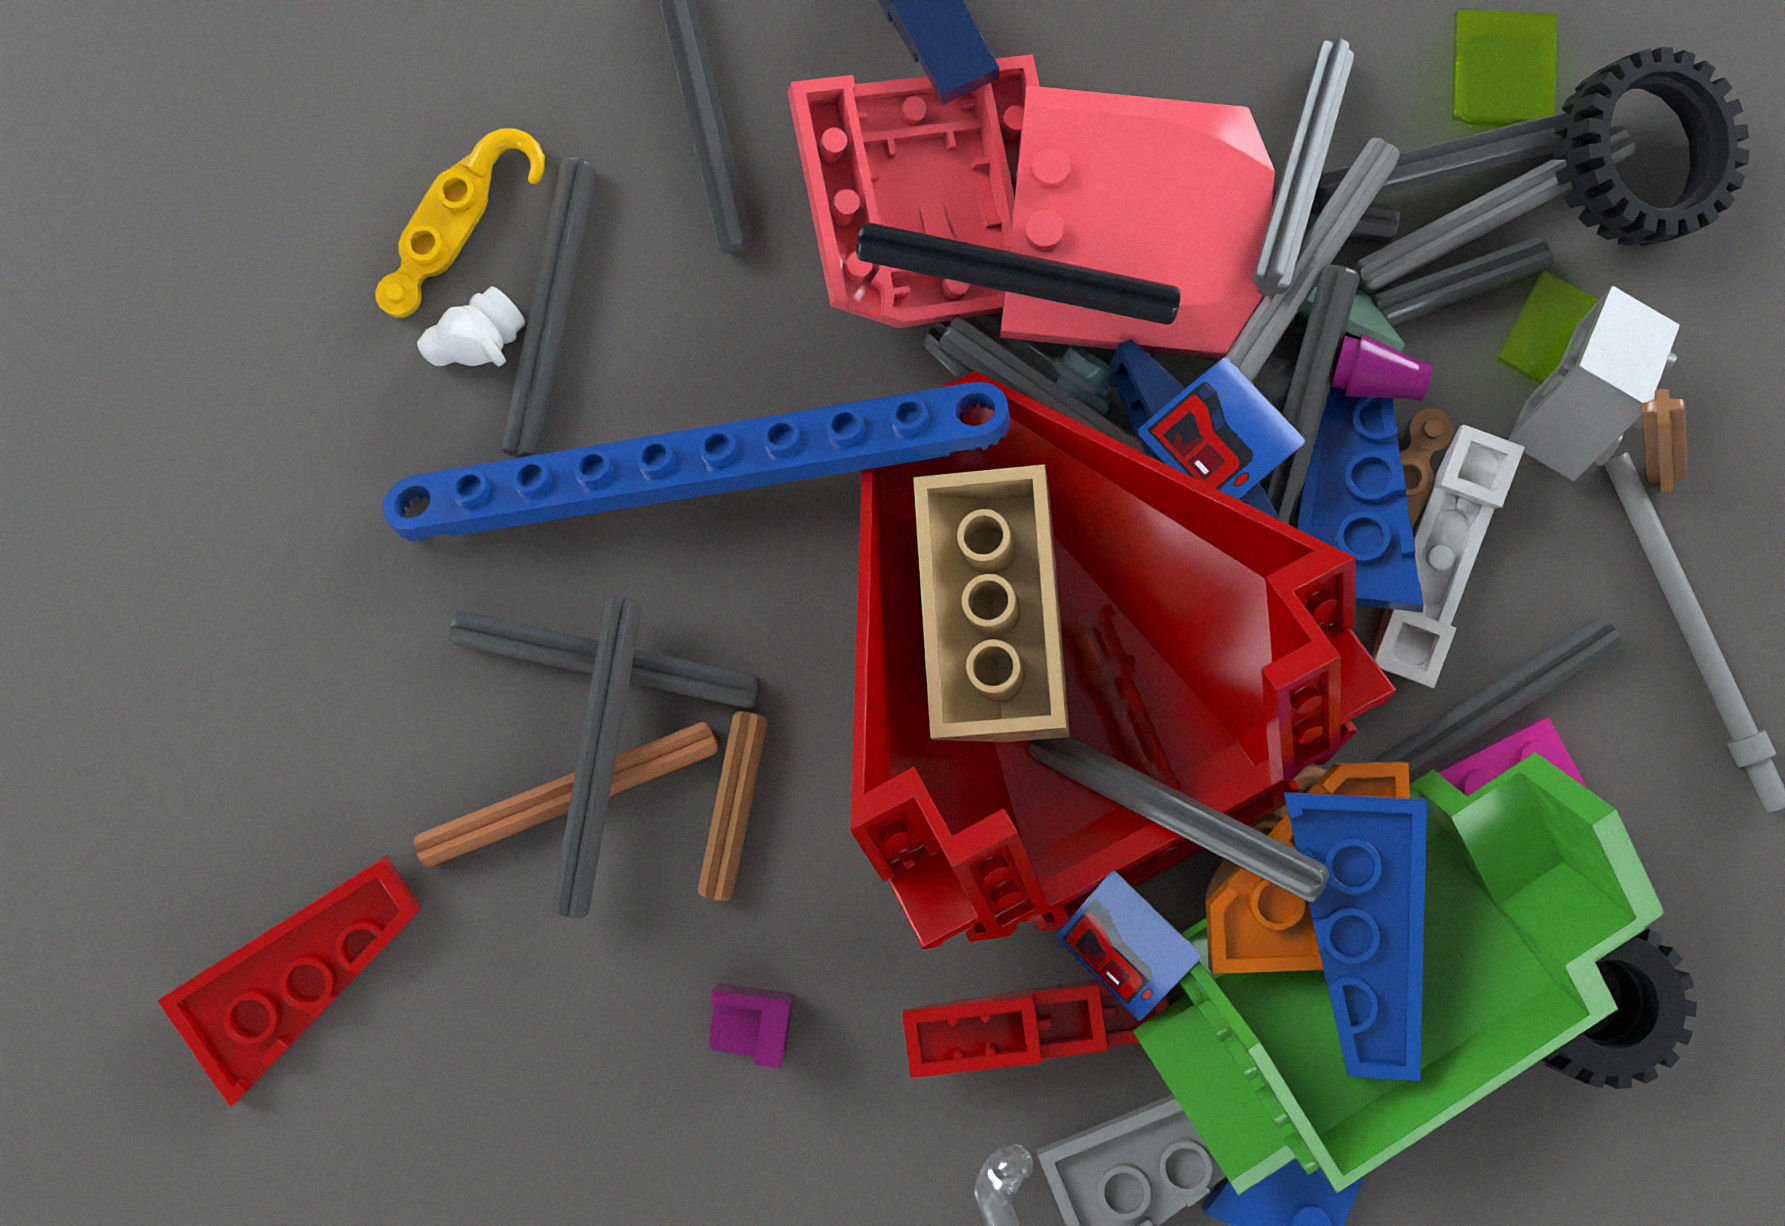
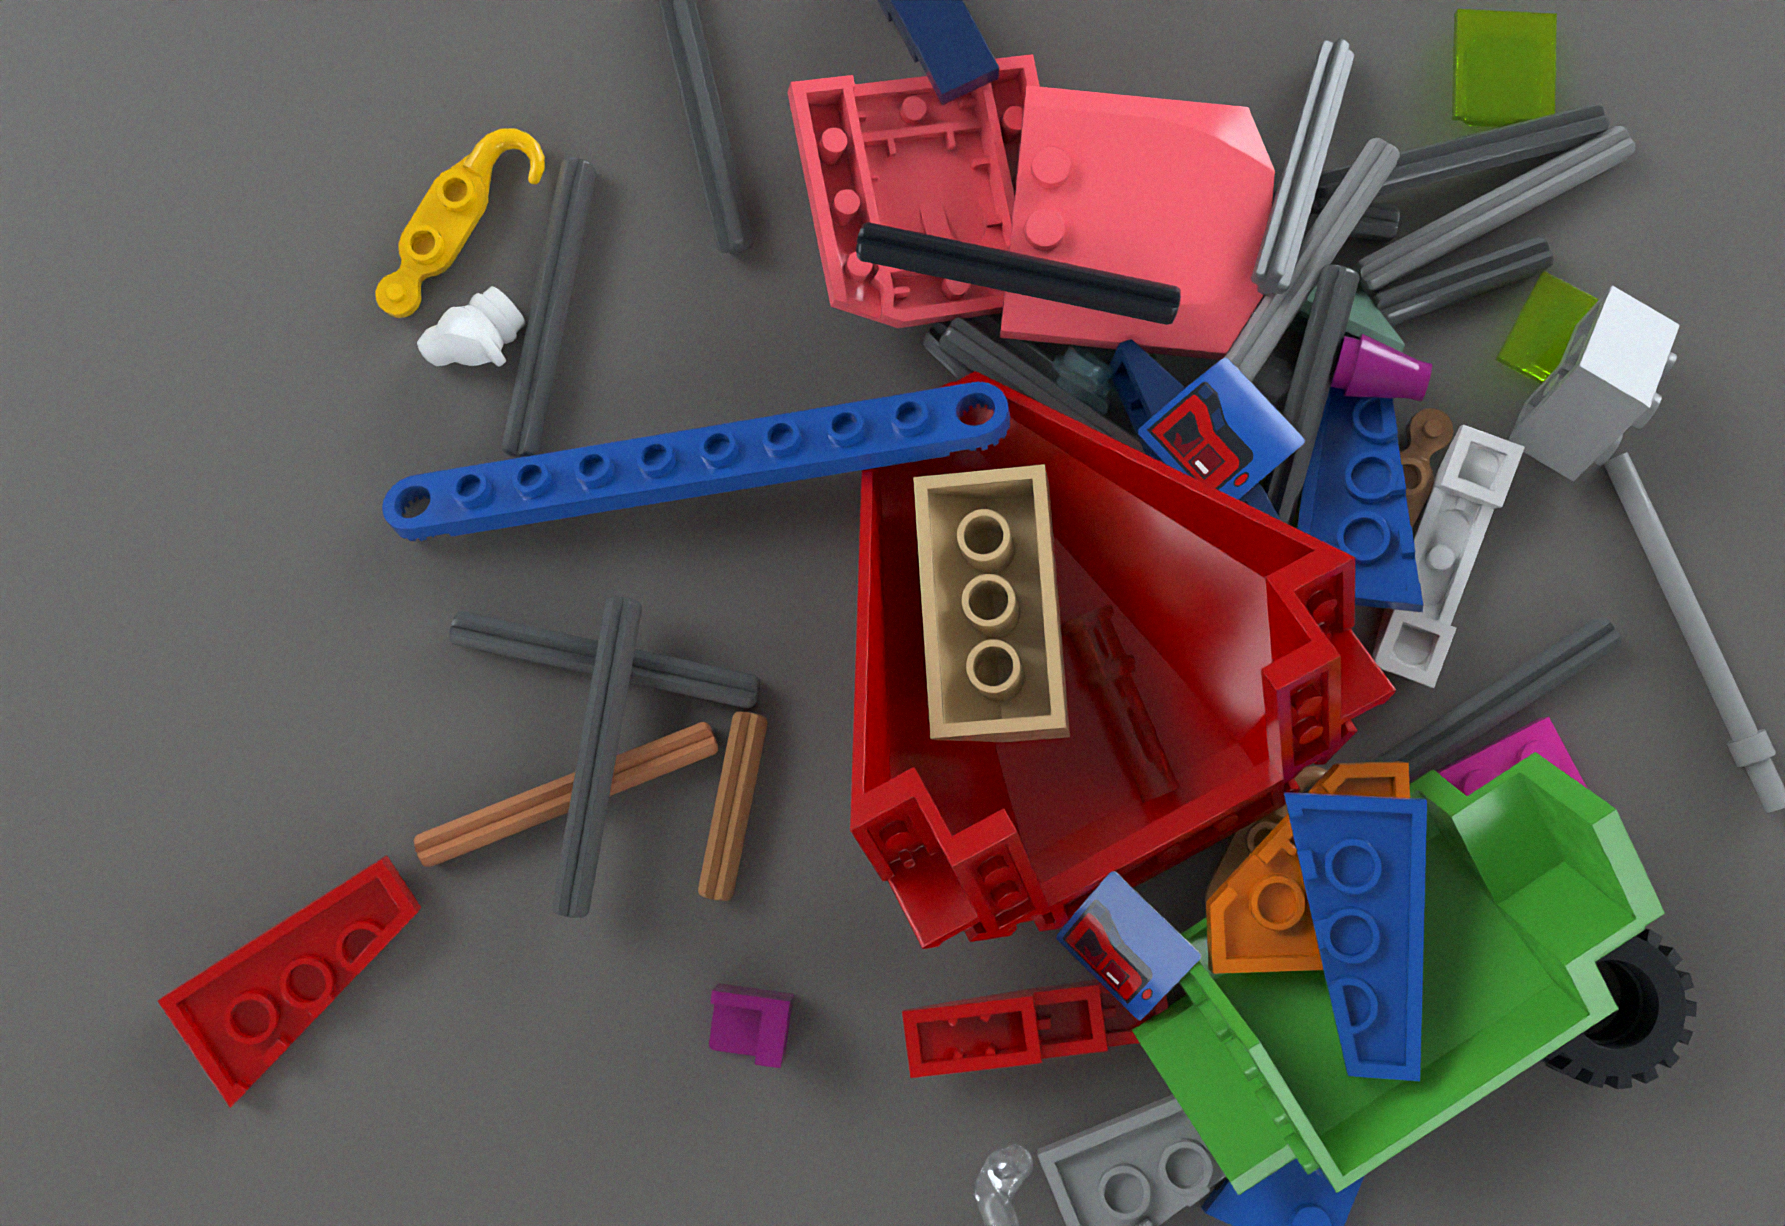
dark grey axle [1028,737,1330,902] -> none
black tyre [1553,47,1750,246] -> none
medium nougat axle [1641,389,1687,493] -> none

